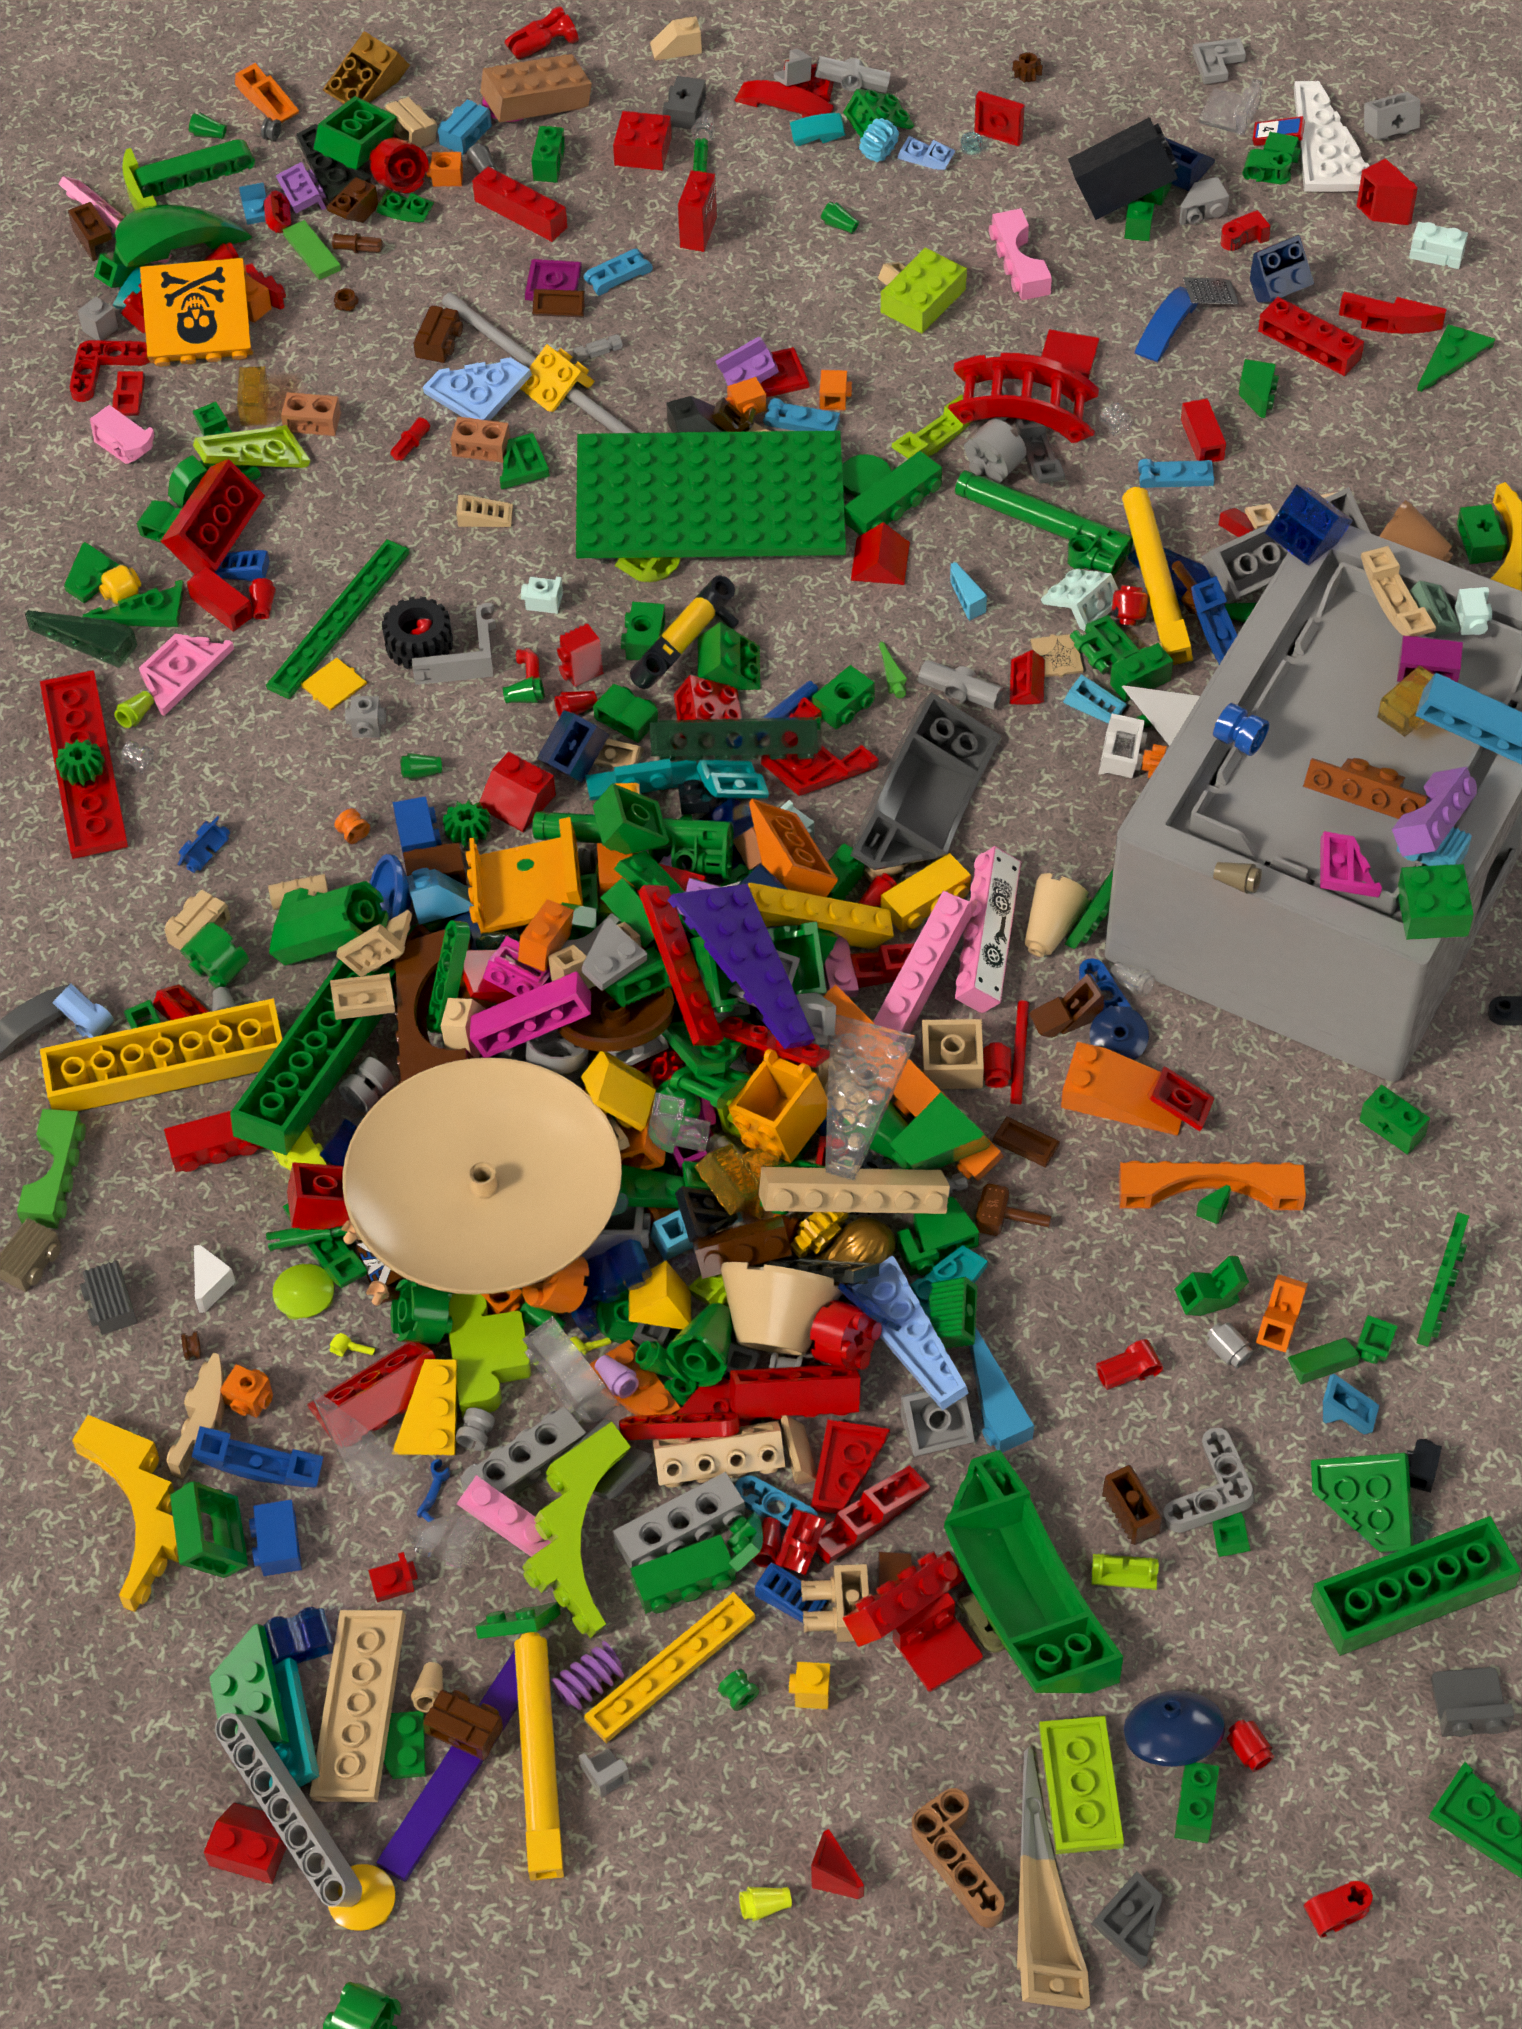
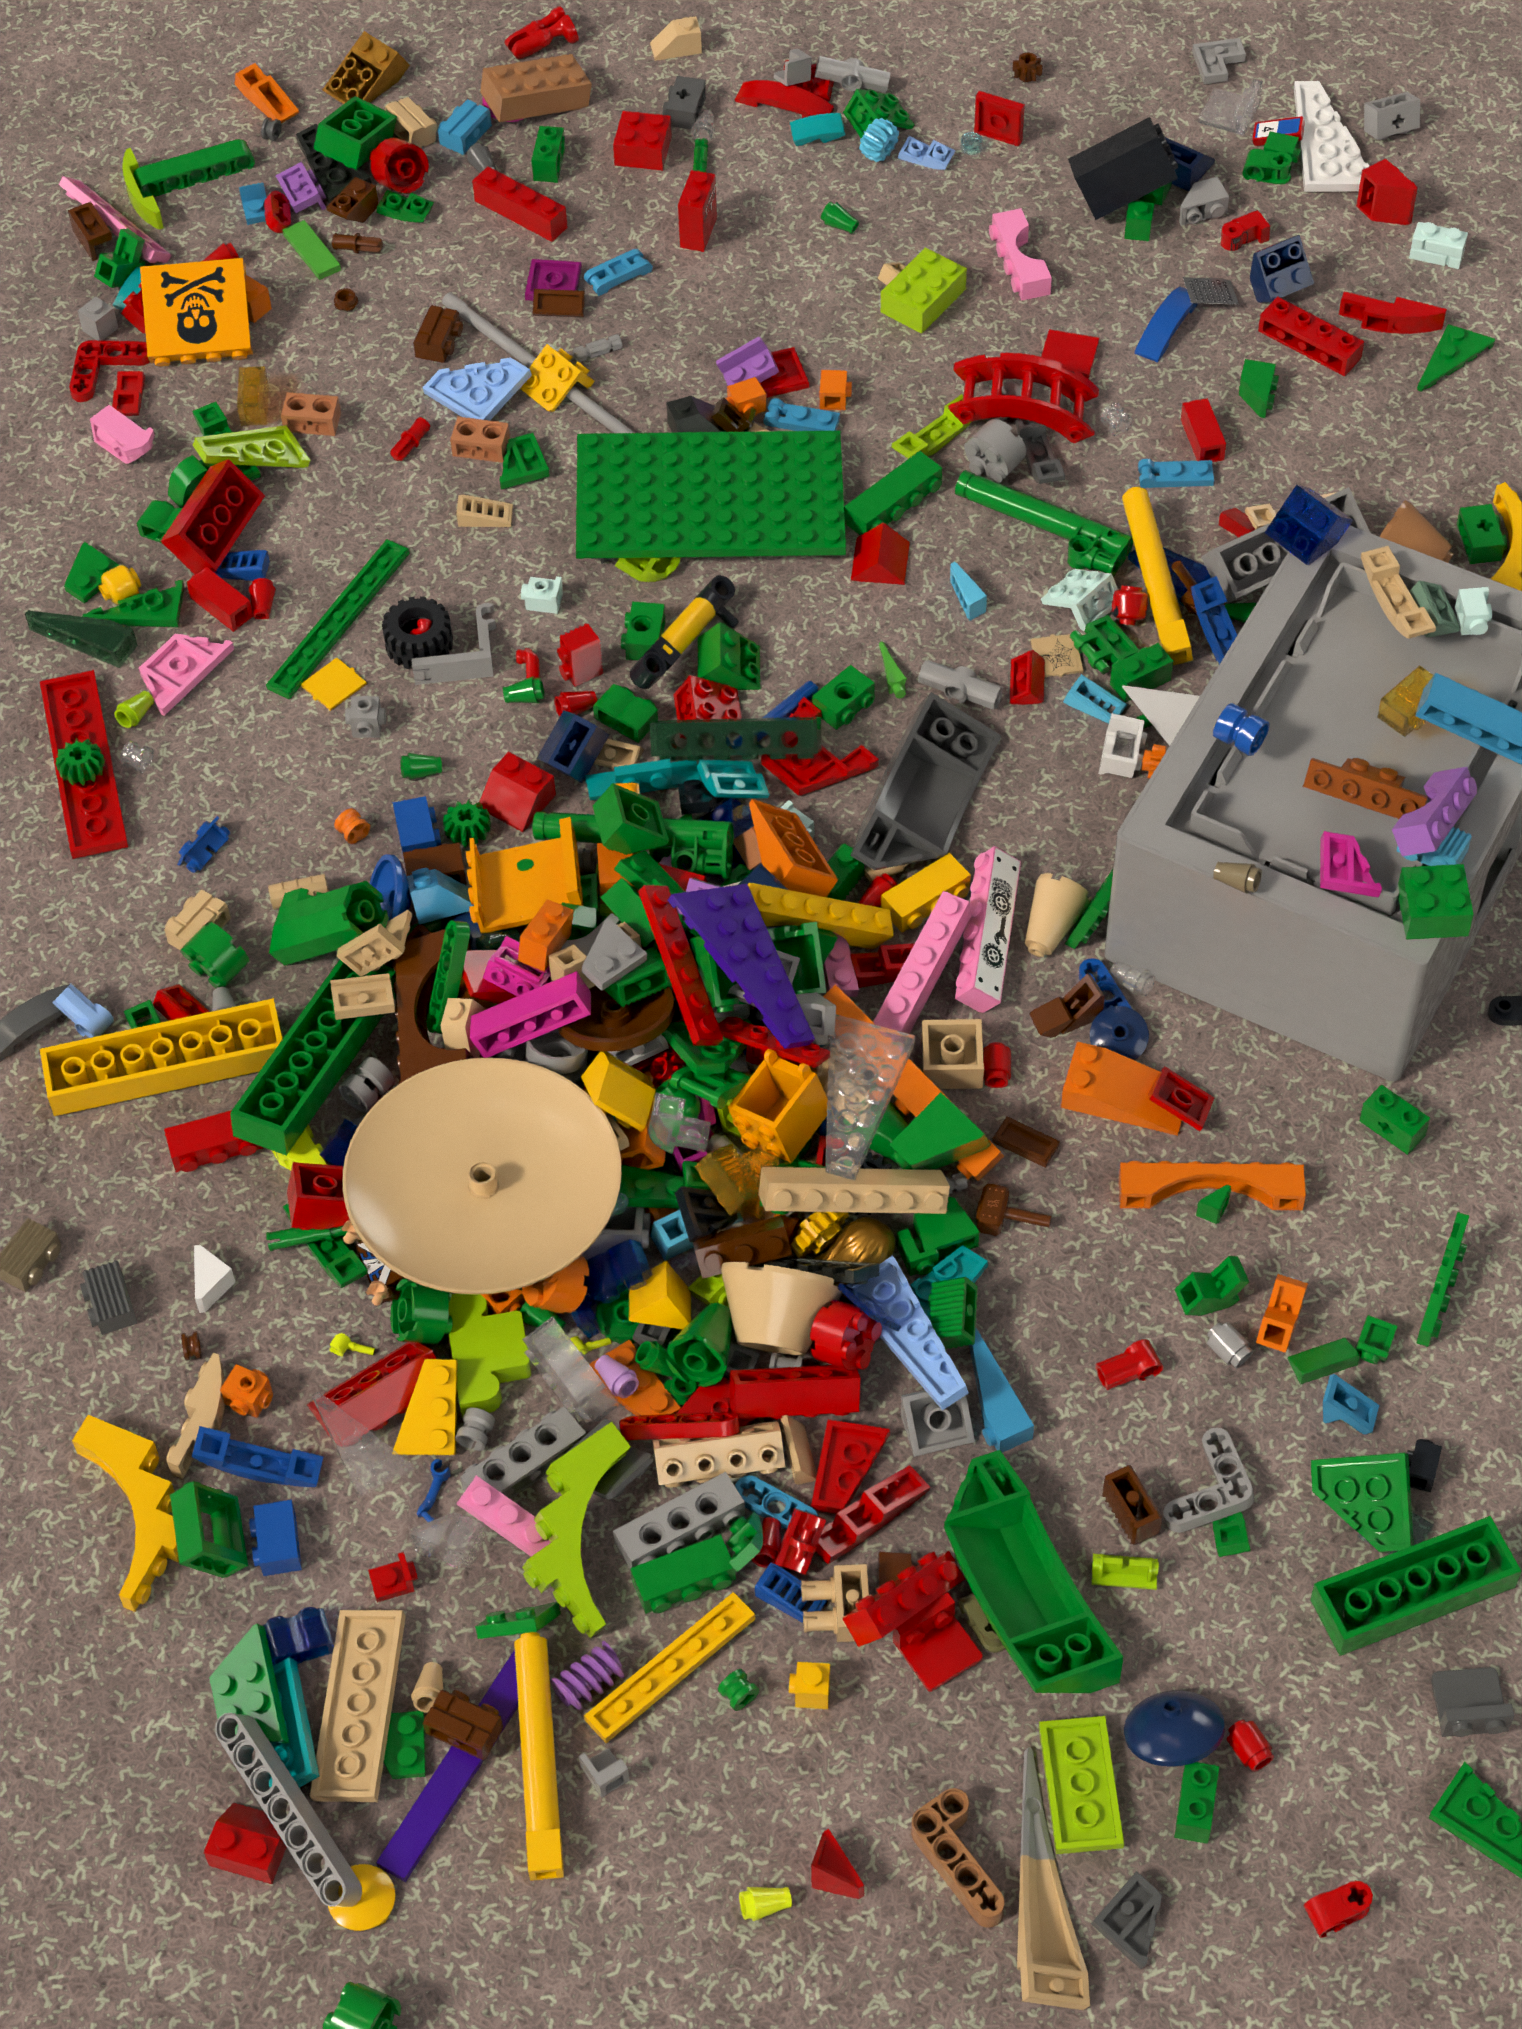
bright green arch [17,1109,86,1229] -> none
green brick [114,204,252,268] -> none
green cone [189,112,227,140] -> none
red slope [246,263,286,310] -> none
lime dish [273,1264,334,1320] -> none
orange brick [427,152,463,187] -> none
green tile [842,454,891,498] -> none
red bar [1010,1000,1029,1105] -> none
magenta brick [1397,635,1463,685] -> none

